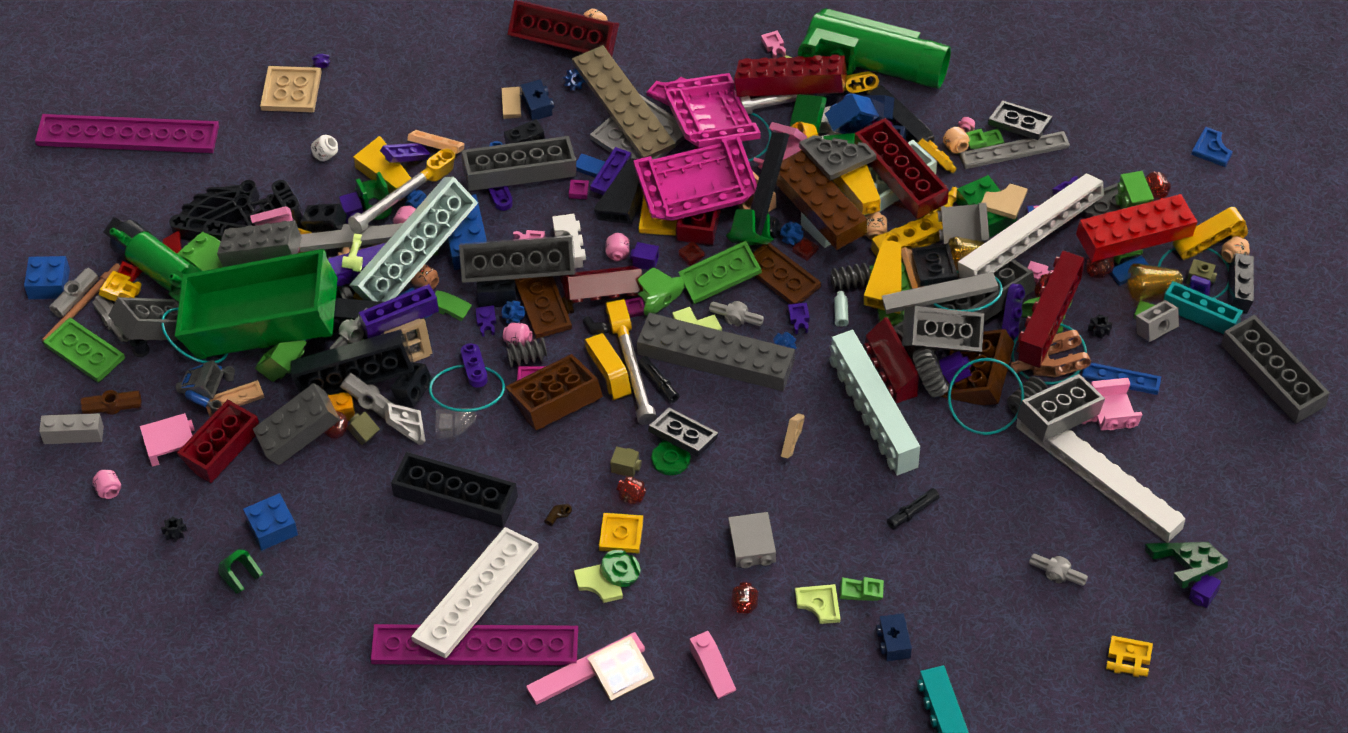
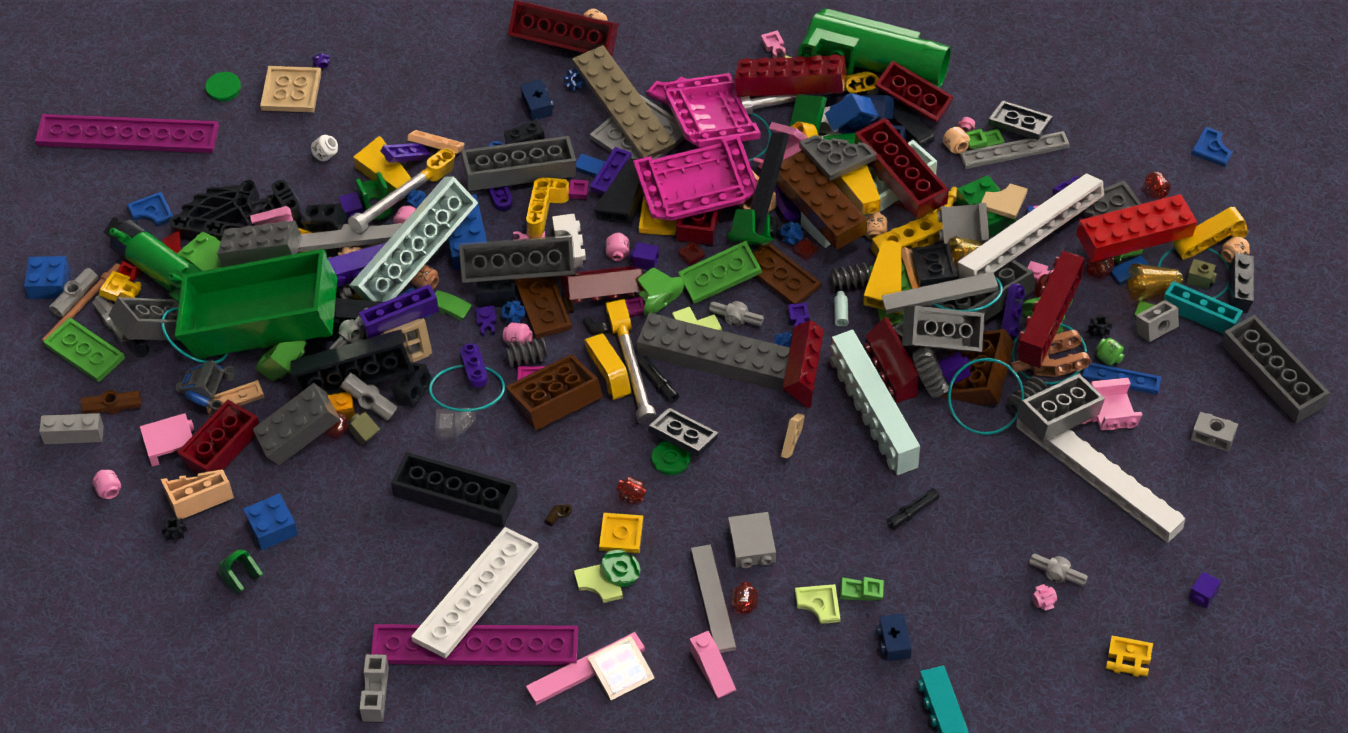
yellowish green brick [342,234,363,272] -> none
light grey wing [384,403,425,445] -> none
tan tile [502,87,521,119] -> none
olive brick [610,446,642,477] -> none
yellow plate [918,138,957,173] -> none
bright green brick [1115,171,1154,209] -> none
dark green wing [1145,542,1228,588] -> none
dark purple tile [1190,275,1211,296] -> none
none -> blue tile [127,192,173,227]
none -> light nougat wedge [161,470,234,519]
none -> green tile [205,72,242,102]
none -> light grey arch [360,654,389,722]
none -> yellow beam [526,178,569,238]
none -> light grey tile [691,544,736,653]
none -> dark purple plate [774,185,801,222]
none -> dark red slope [783,320,824,408]
none -> dark red slope [874,60,954,123]
none -> bright pink gear [1032,584,1057,611]
none -> bright green head [1095,338,1125,366]
none -> light grey brick [1191,412,1238,452]

